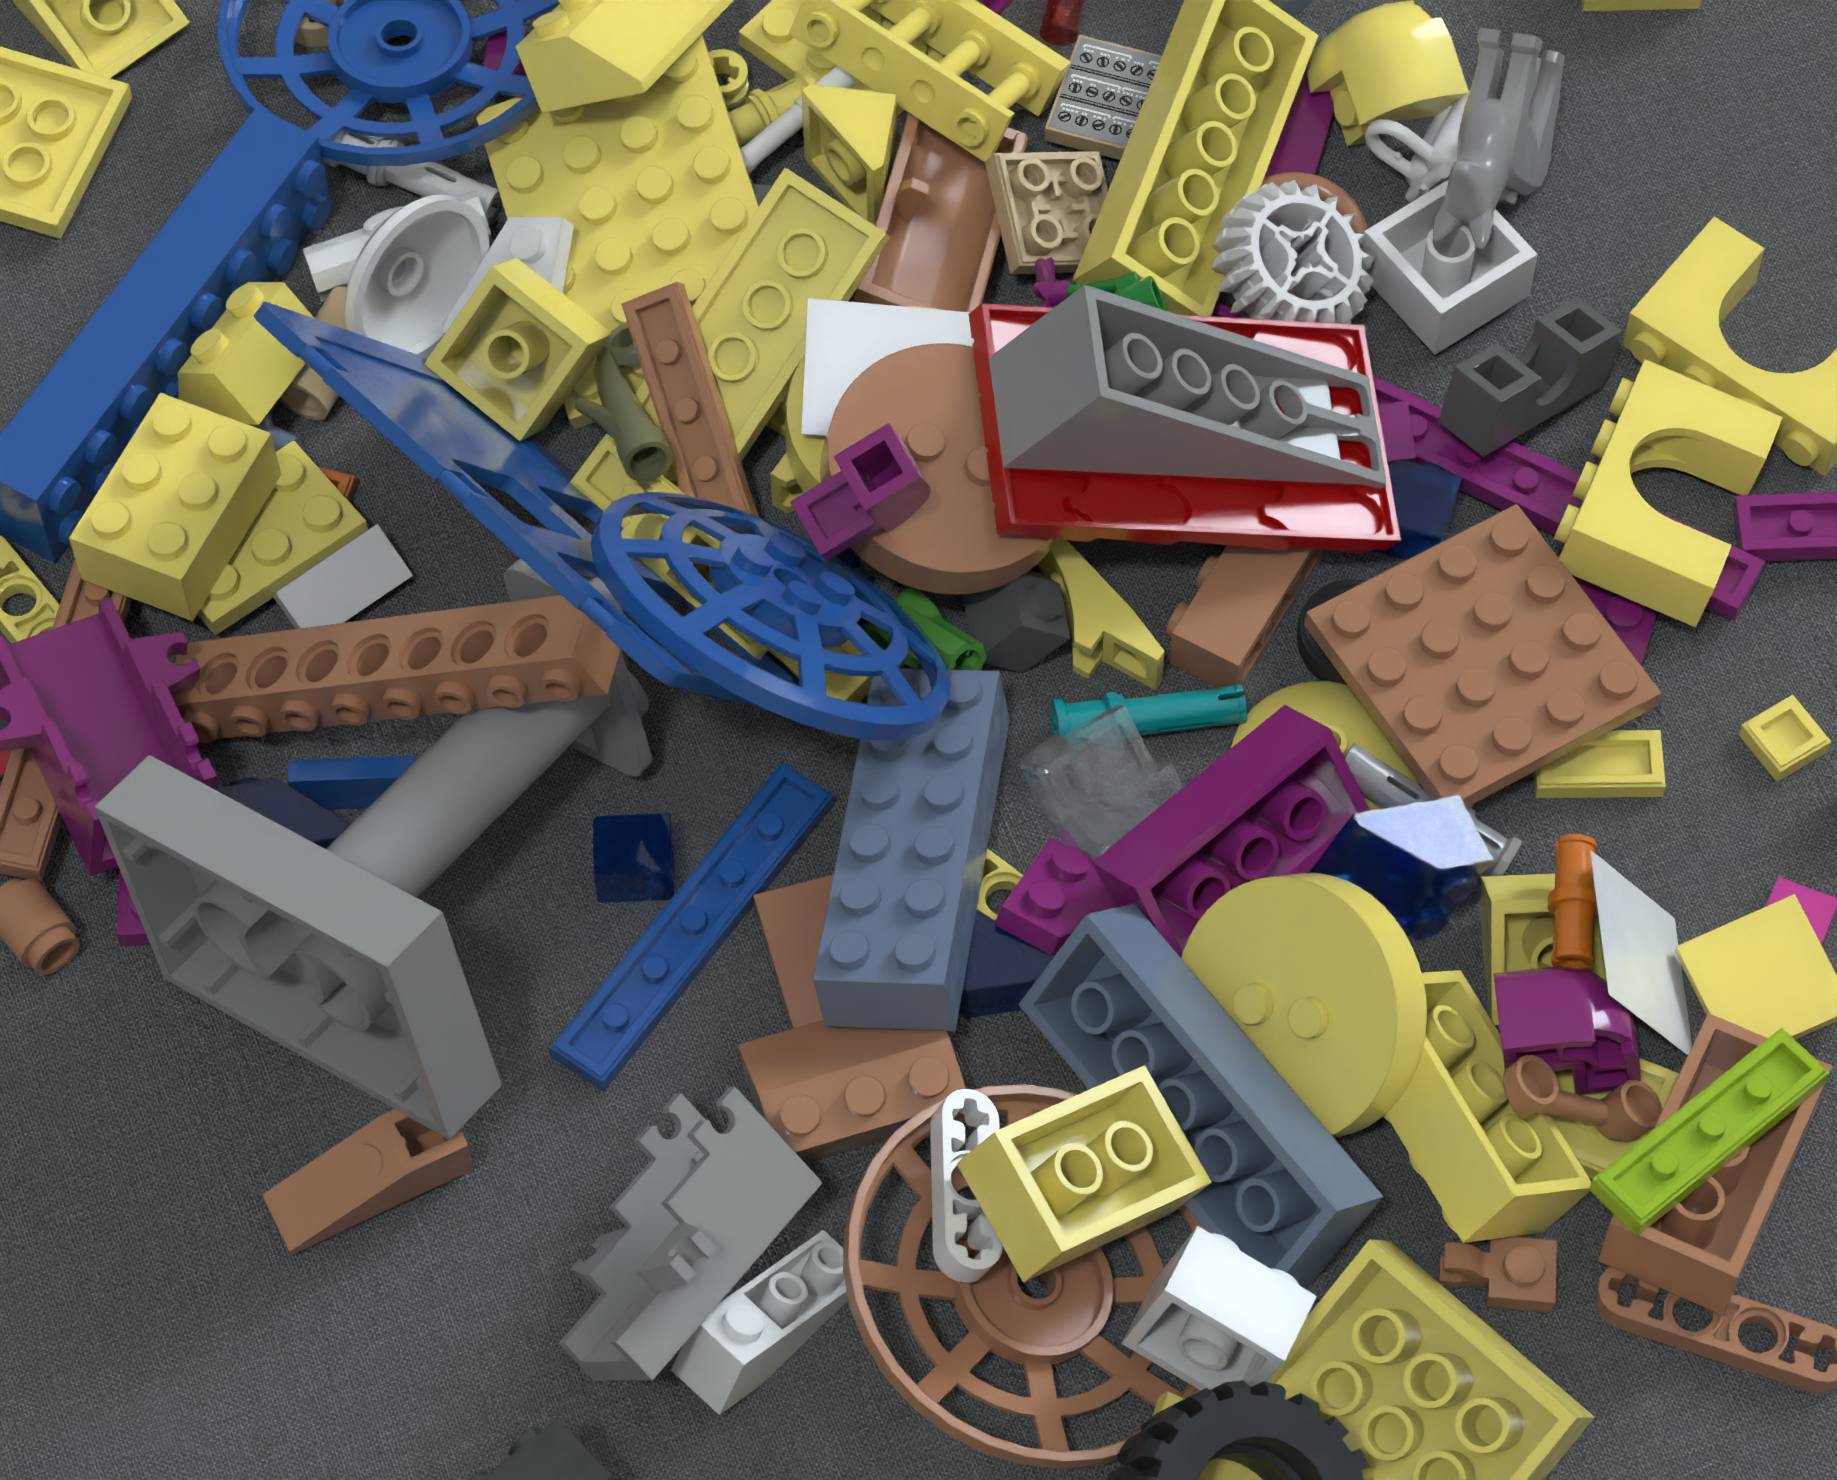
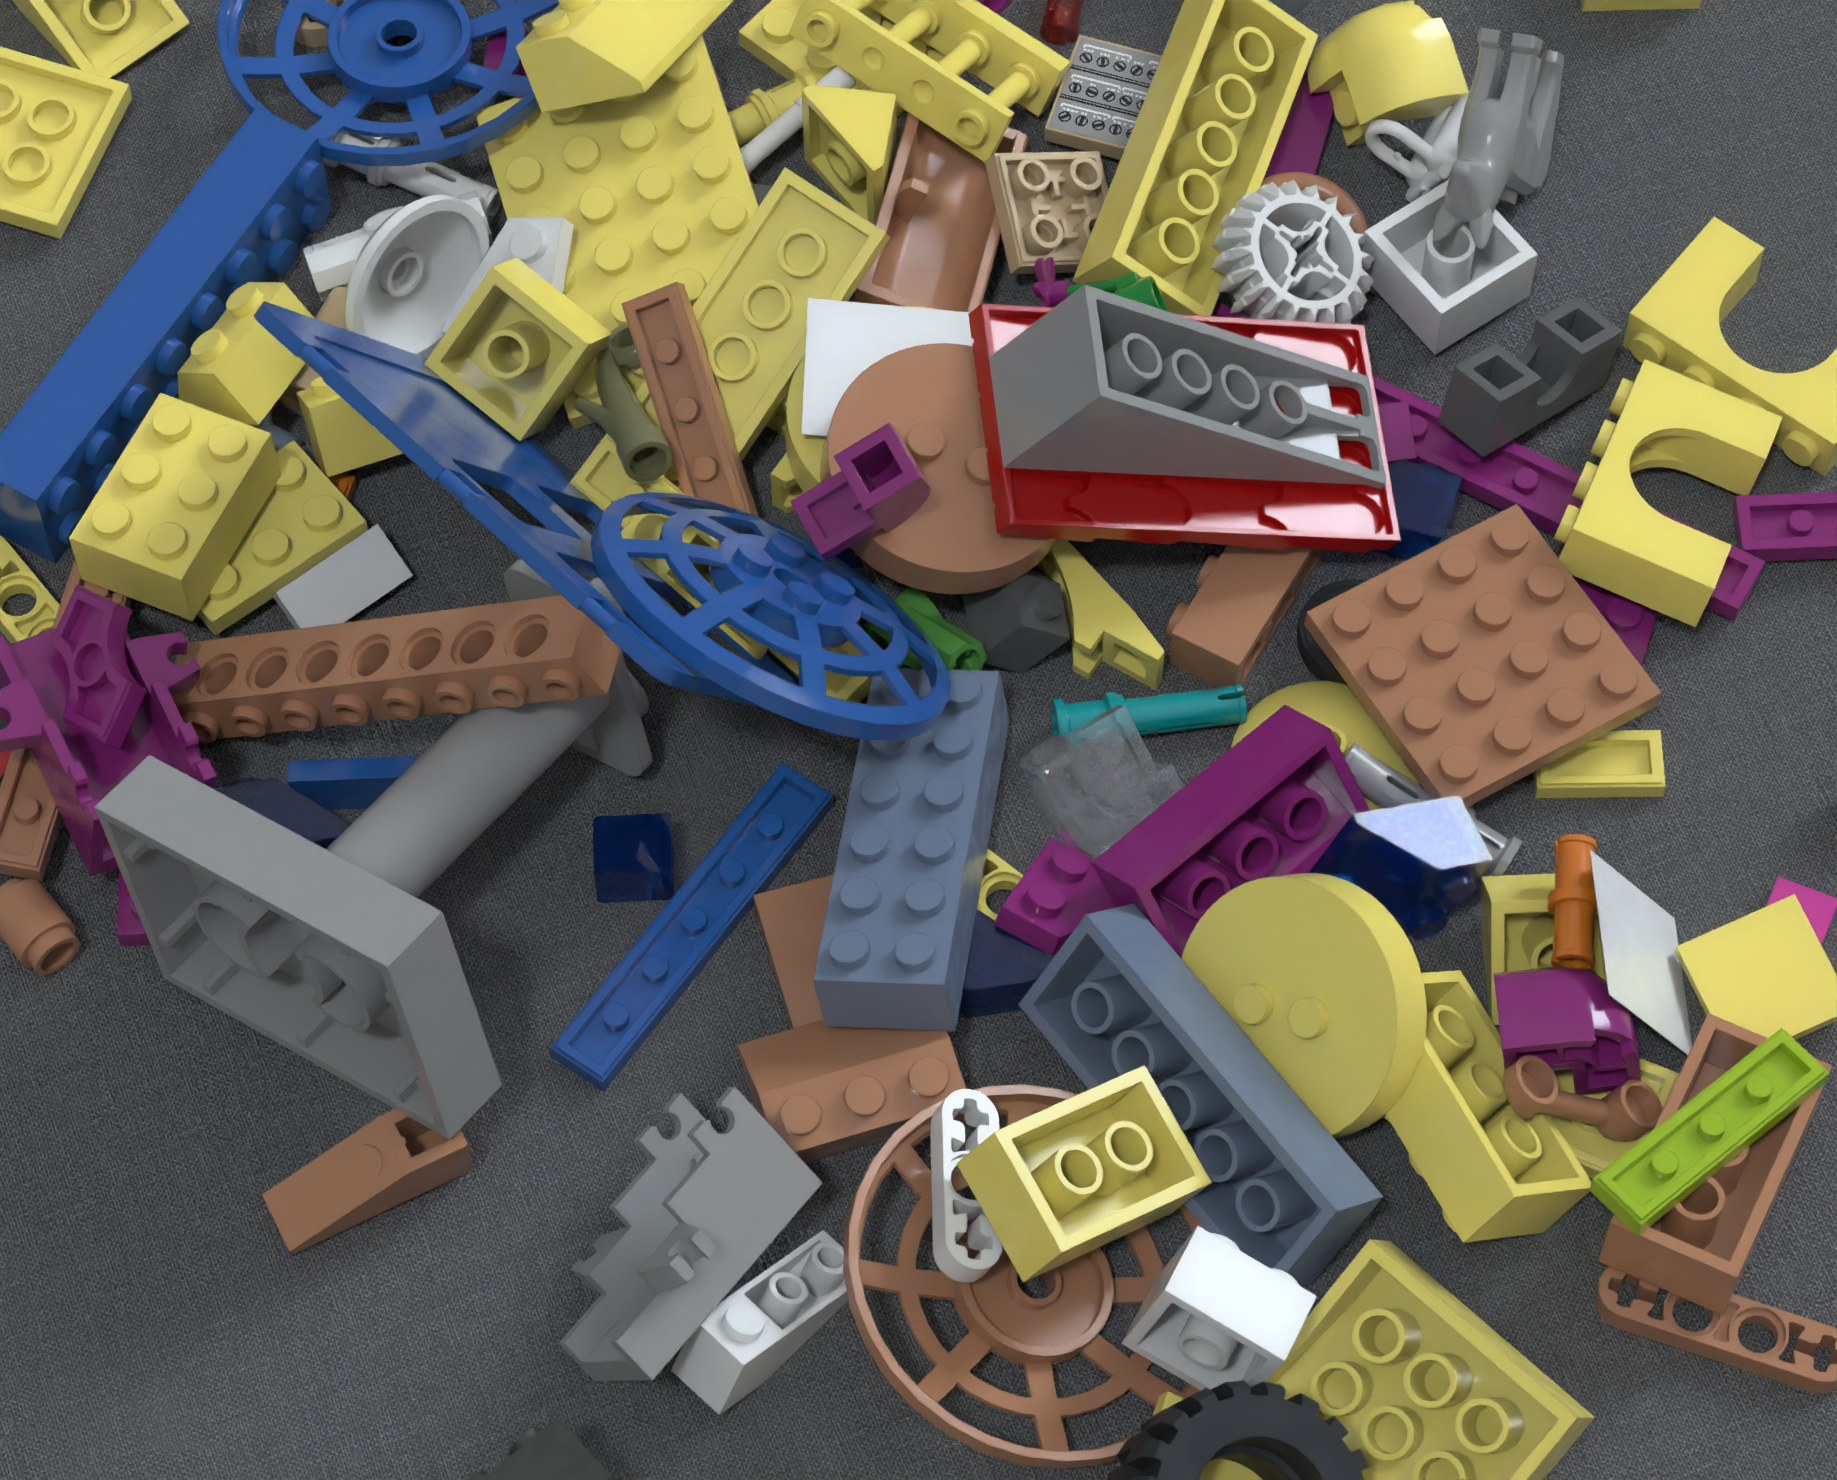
light yellow bush [709,49,749,109] -> none
nougat plate [1438,1236,1557,1313] -> none
light yellow tile [1739,695,1831,782] -> none
none -> magenta tile [50,585,147,748]
none -> light yellow slope [296,377,403,477]

